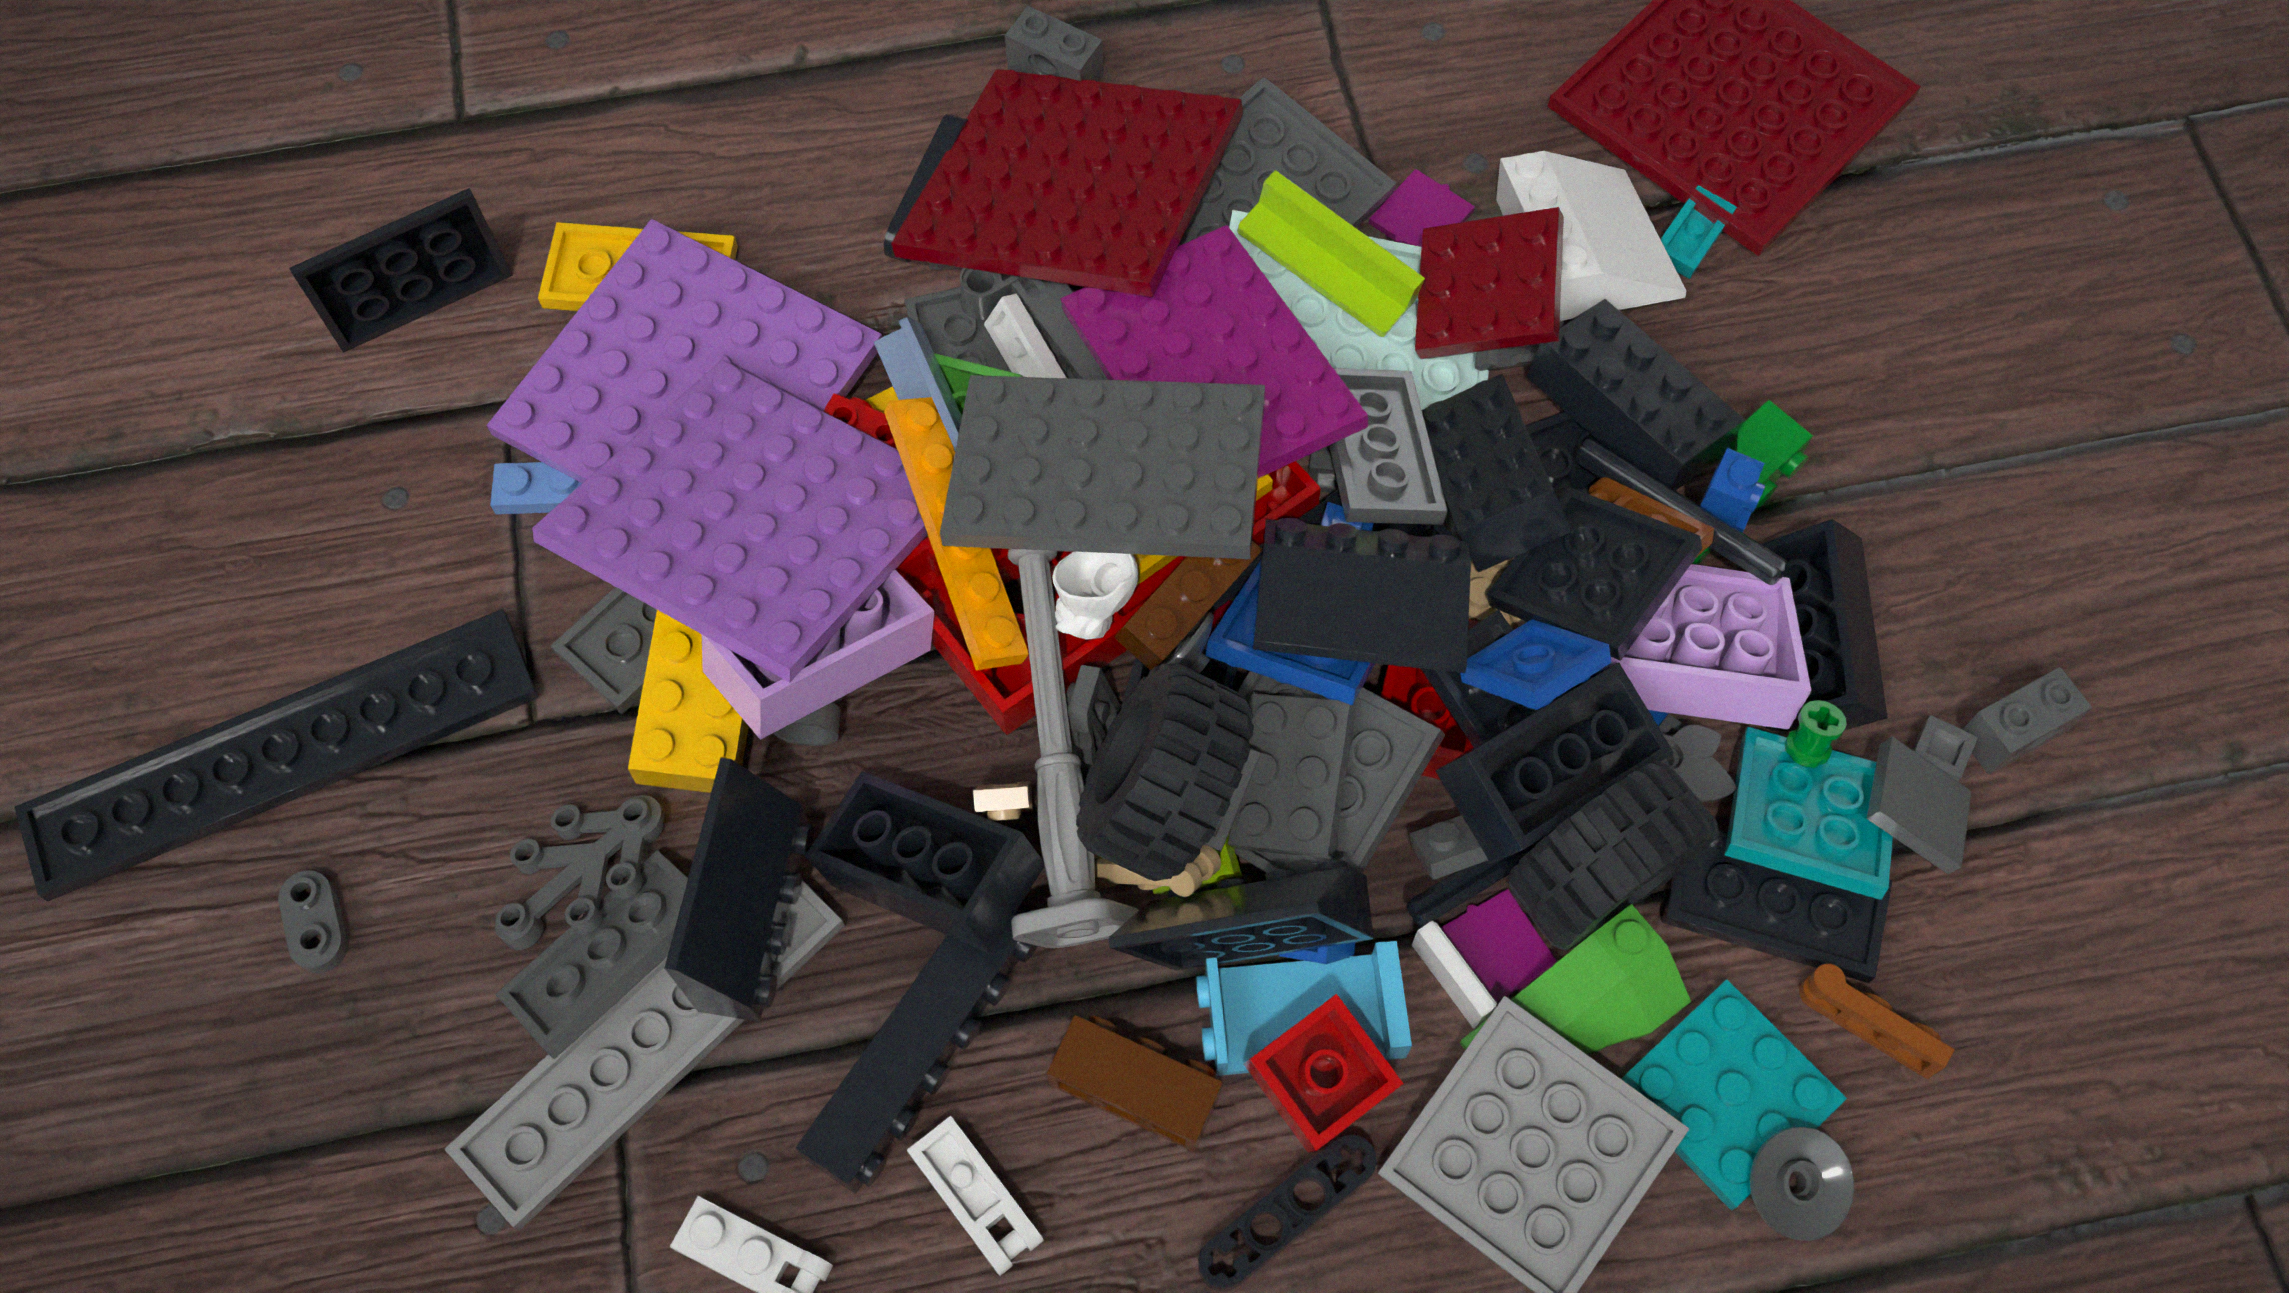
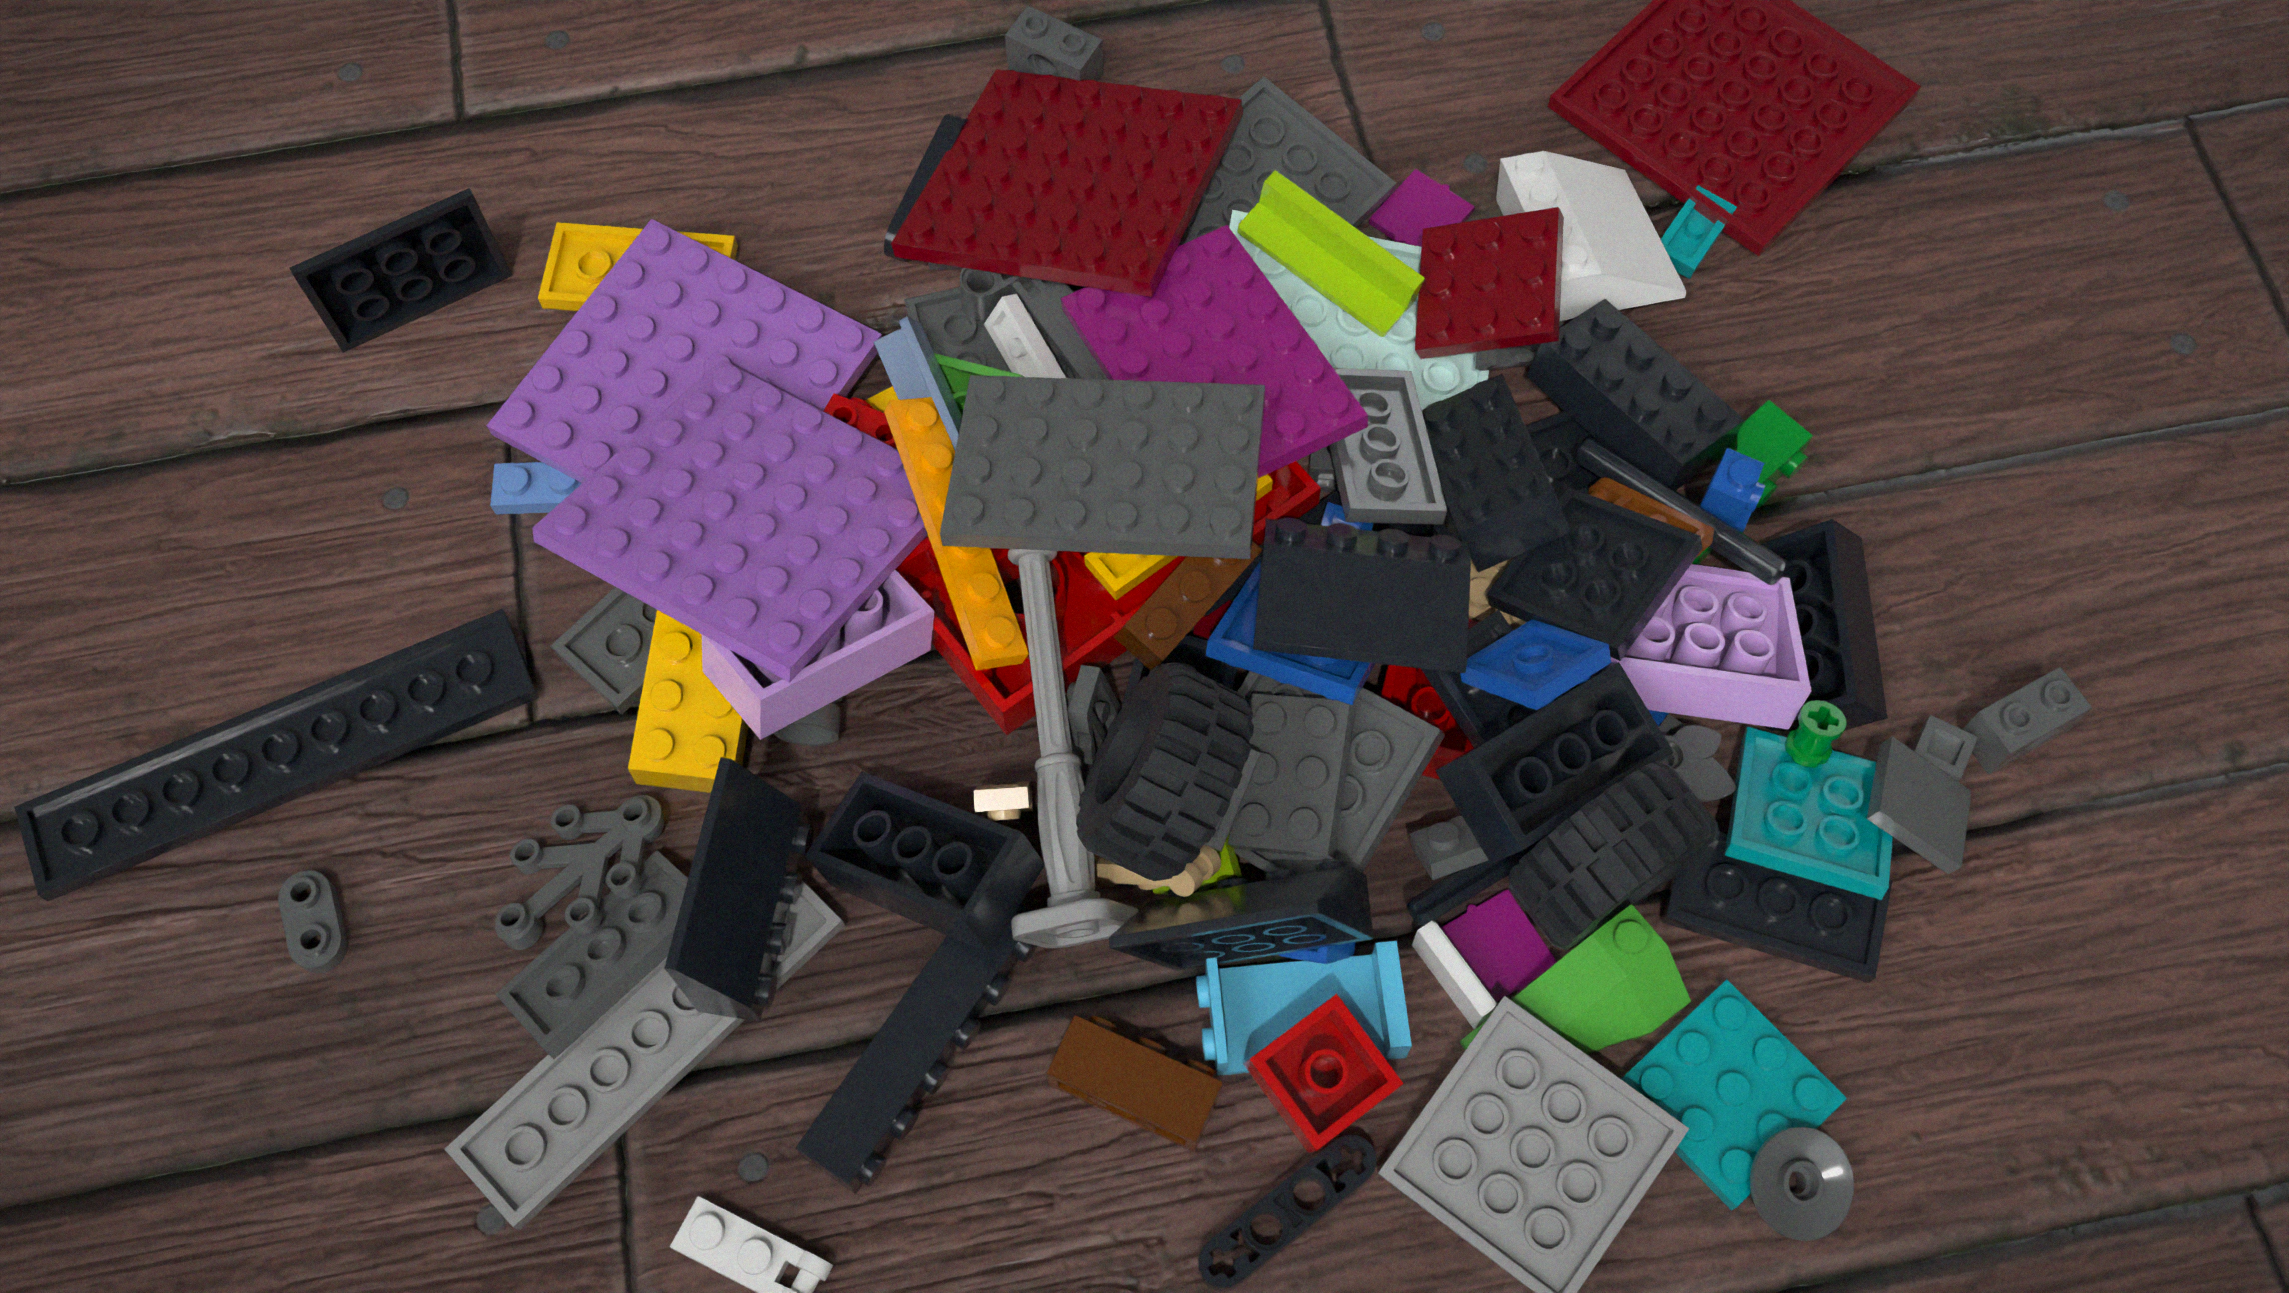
white plate [907,1116,1044,1276] -> none
white hair [1052,552,1139,640] -> none
dark grey dish [1162,611,1214,673] -> none
dark orange plate [1799,964,1955,1079] -> none

